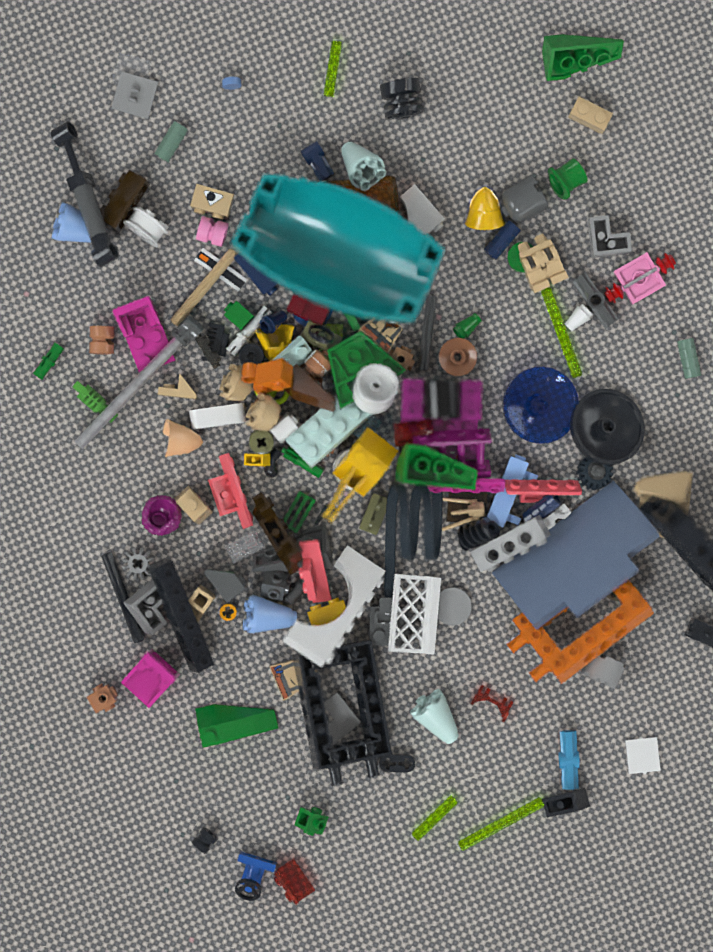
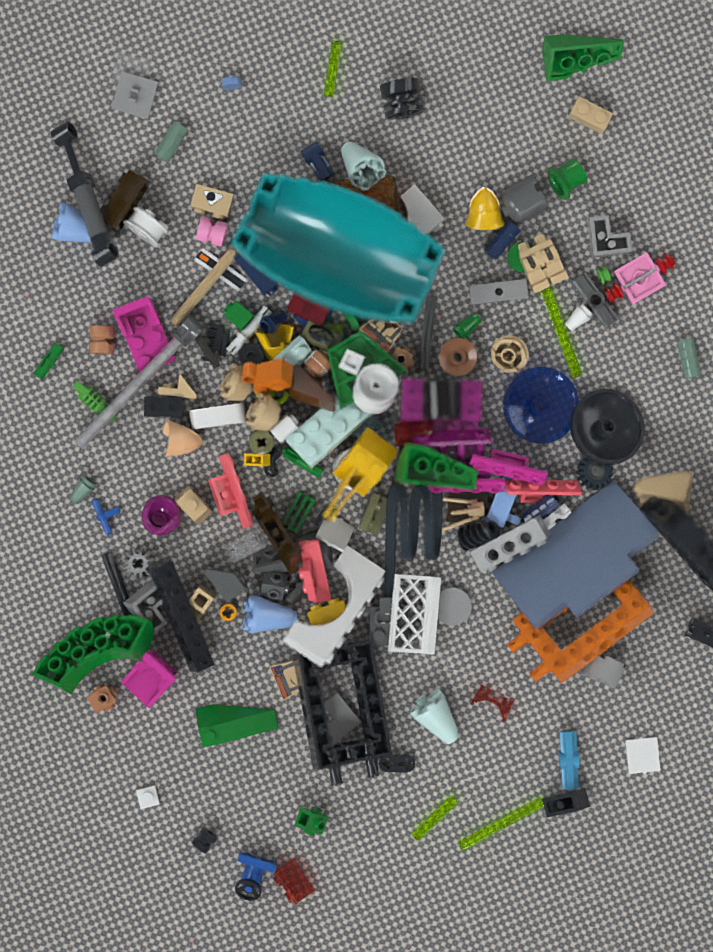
none -> green brick [31,615,154,695]
none -> sand green cone [69,475,96,504]
none -> blue piece [91,498,121,535]
none -> white plate [136,785,160,809]
none -> black brick [144,397,184,418]
none -> white piece [315,517,355,552]
none -> white plate [339,349,365,376]
none -> light grey tile [469,279,529,305]
none -> dark pink bracket [469,449,548,485]
none -> tan cone [491,335,529,373]
none -> bright green bush [596,266,611,285]

